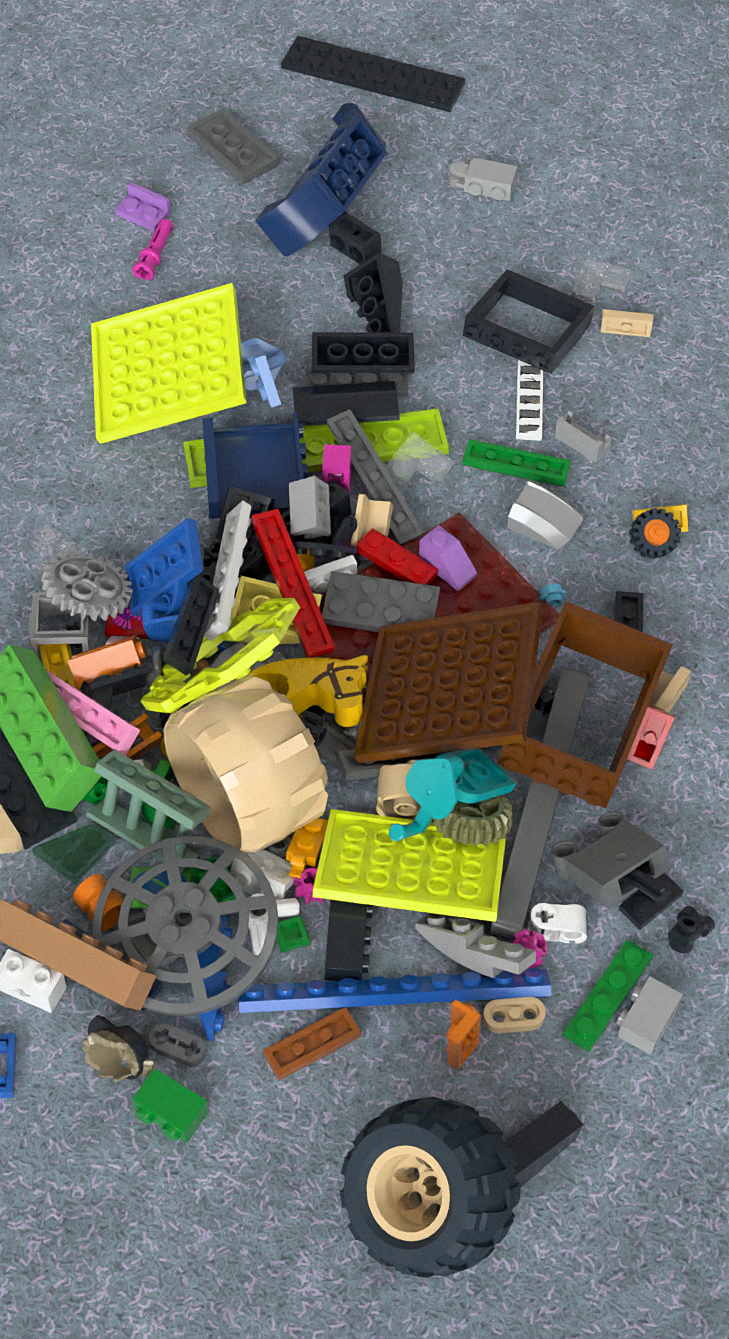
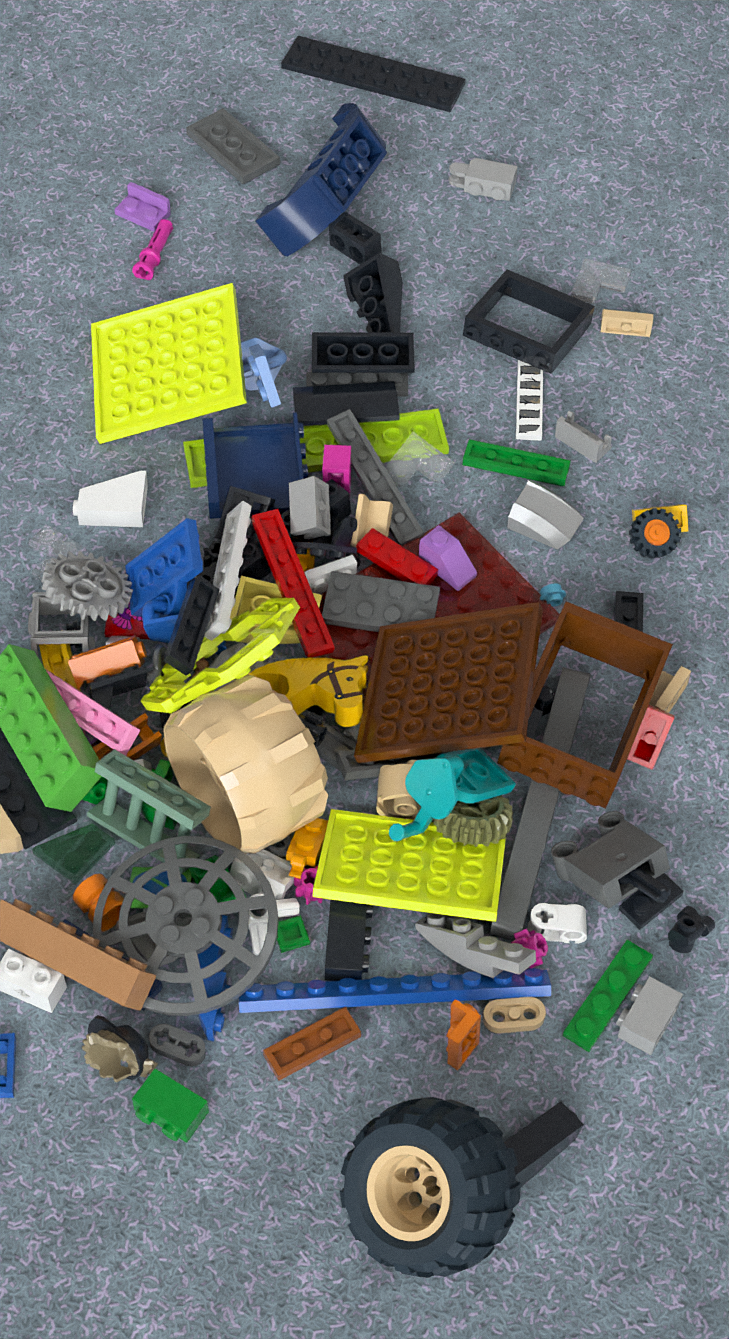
none -> white slope [73,471,148,527]

